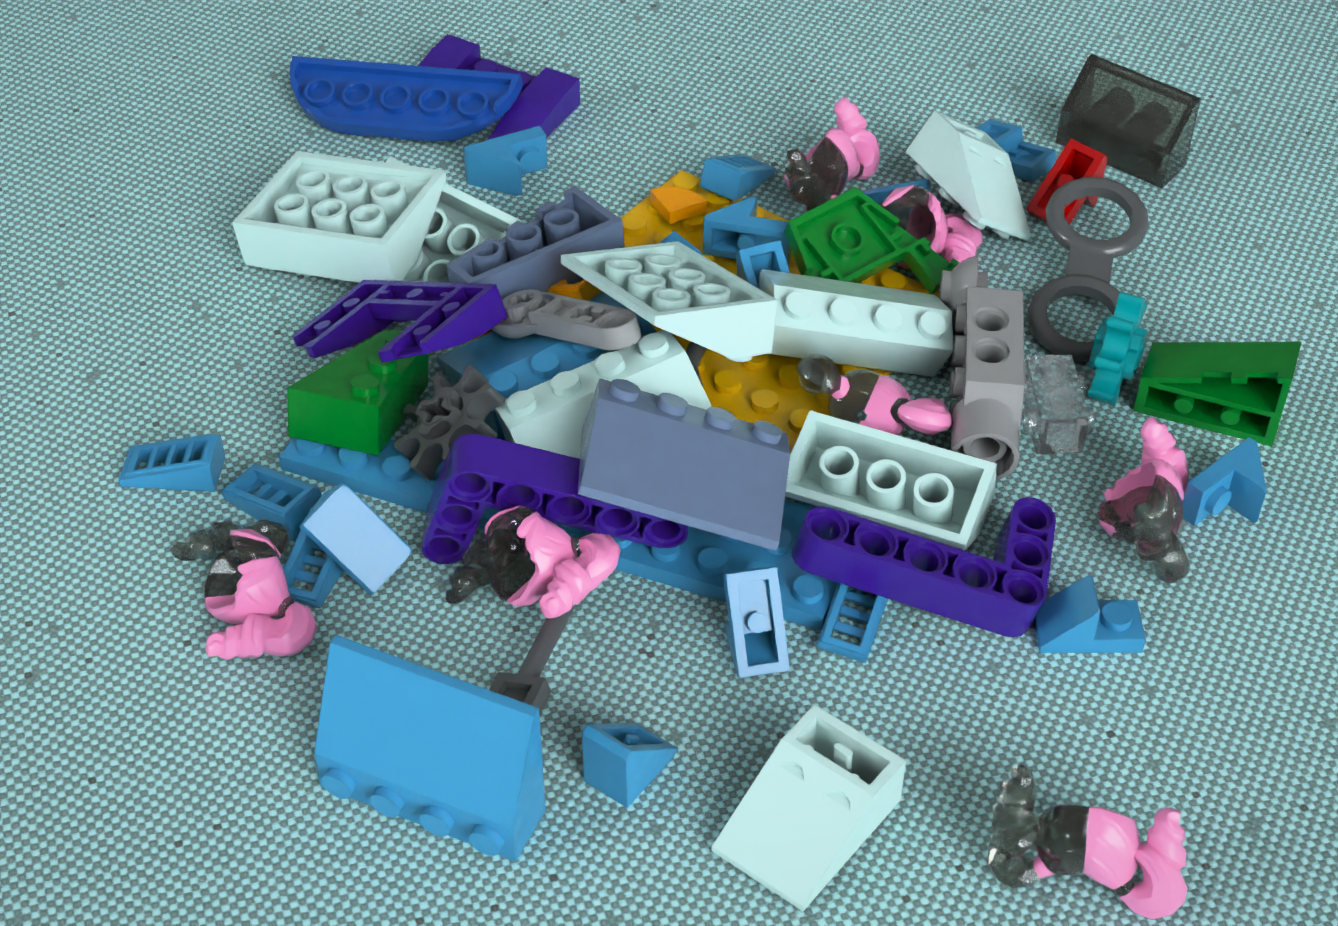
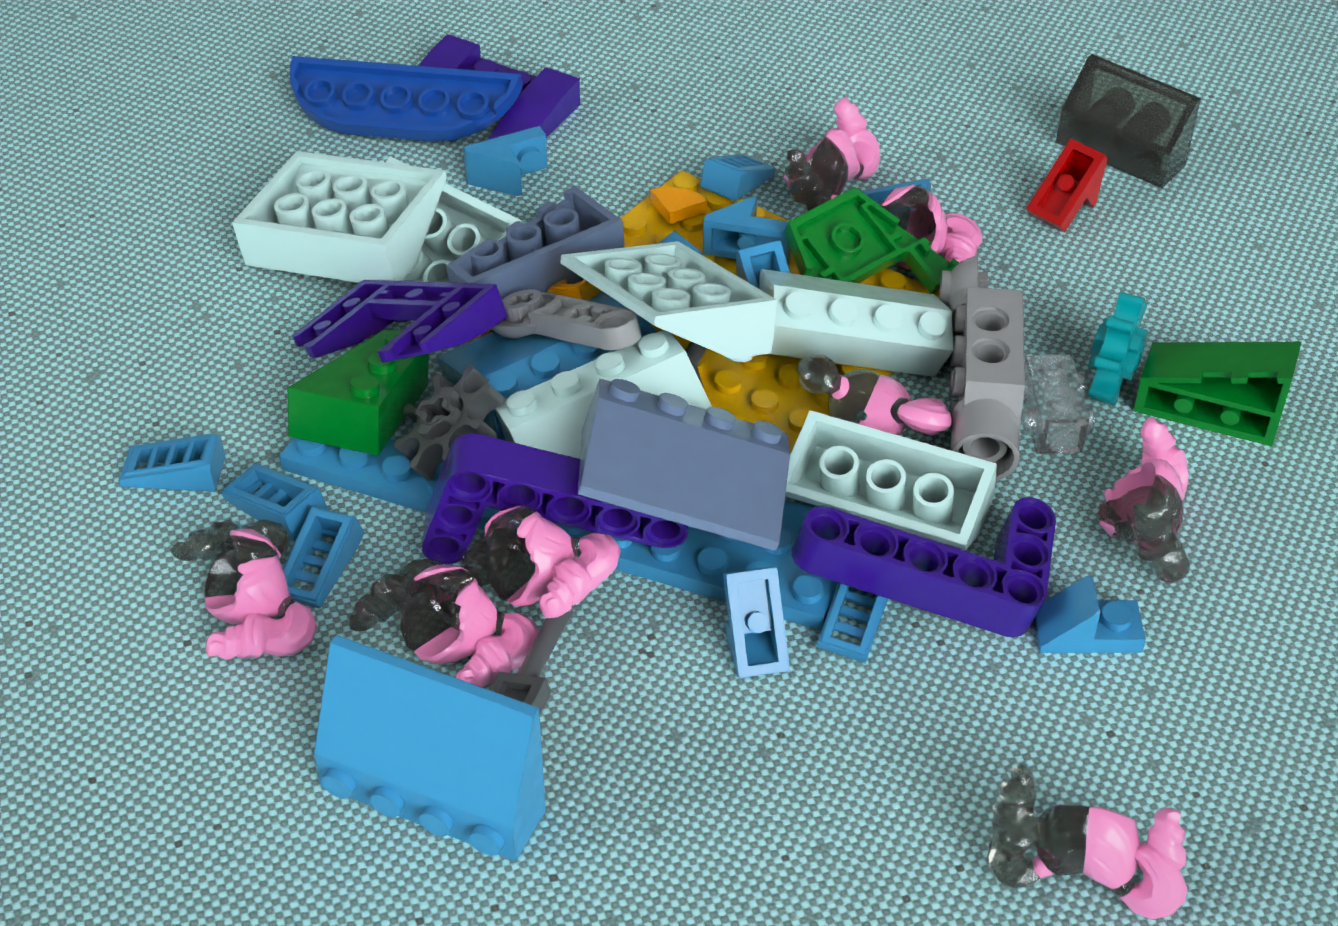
slope [299,483,412,595] -> none
dark azure slope [582,722,678,808] -> none
light aqua slope [712,704,906,911] -> none
light aqua slope [906,110,1031,241] -> none
dark azure slope [977,119,1057,182] -> none
dark grey bar [1028,177,1149,362] -> none
dark azure slope [1179,437,1266,526] -> none
none -> hair [349,558,539,688]

